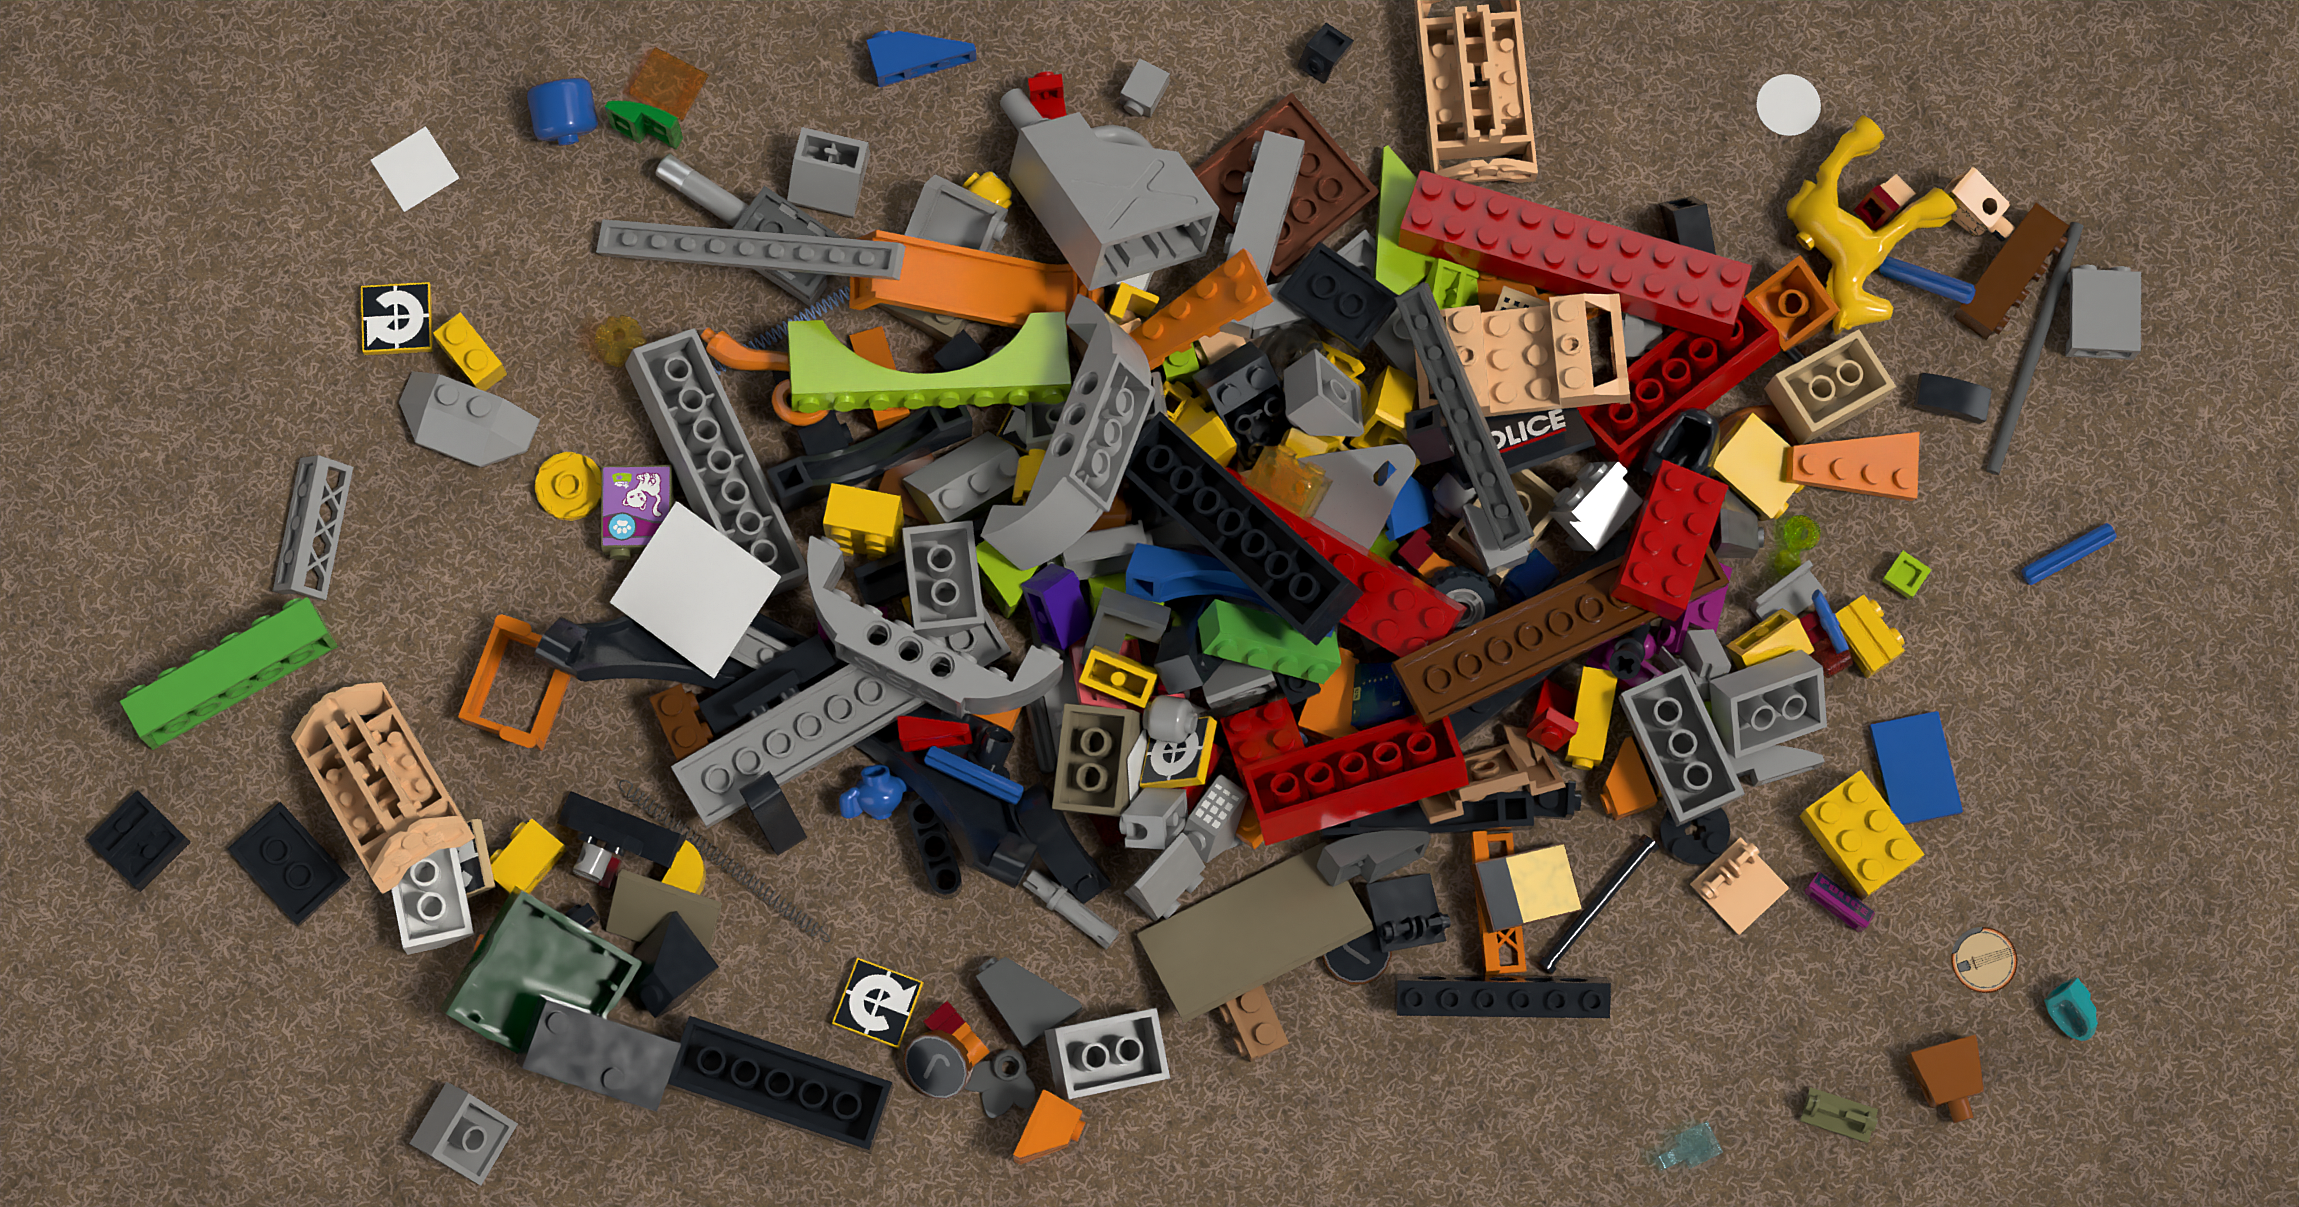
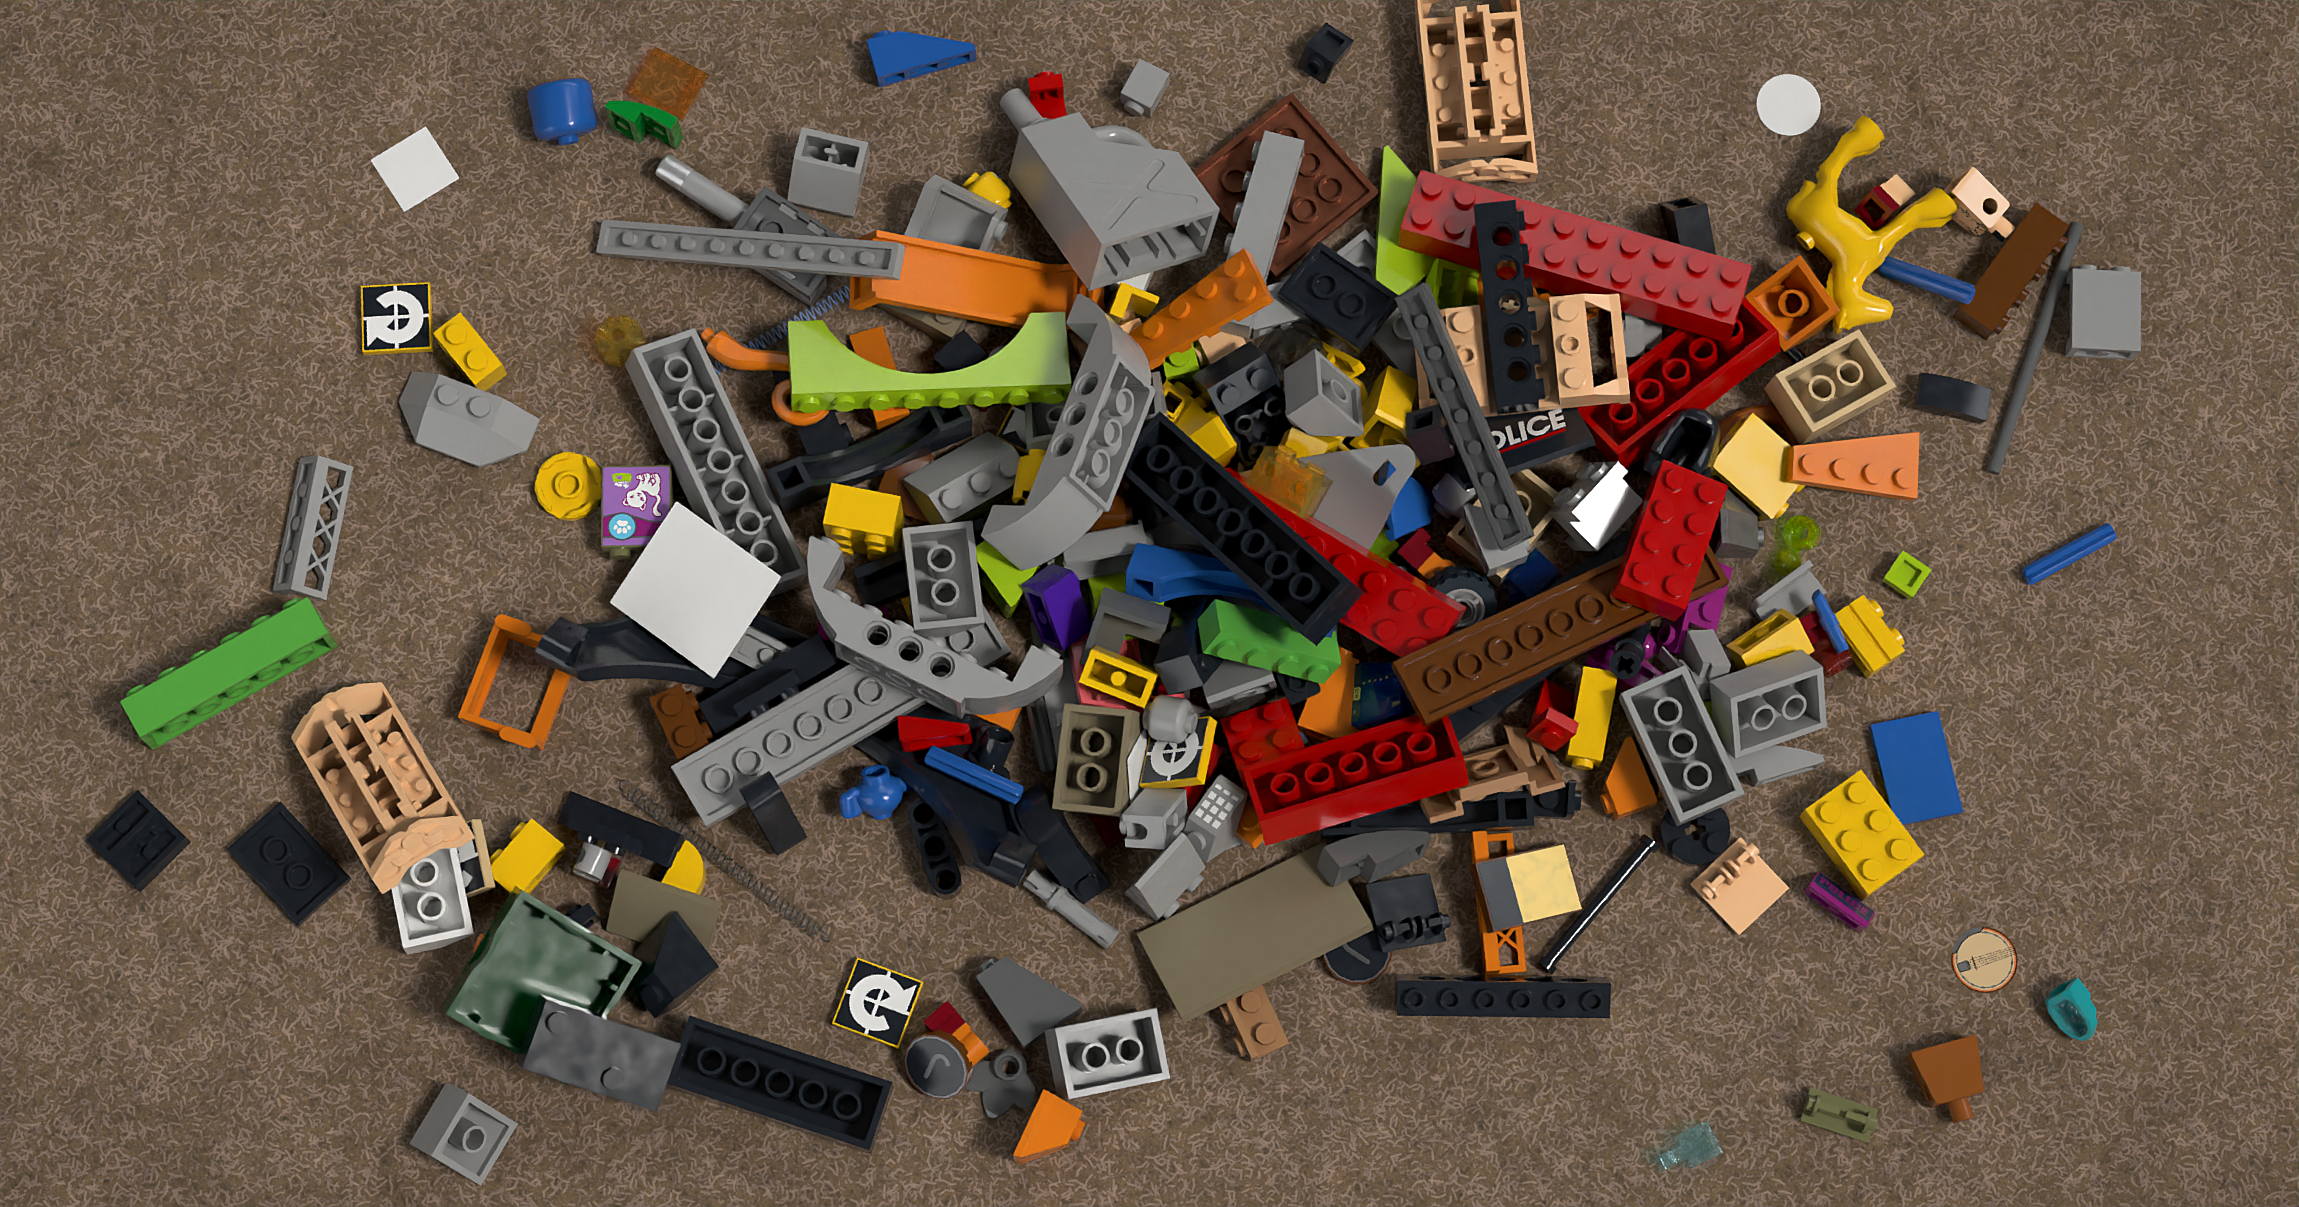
none -> black brick [1474,199,1545,415]

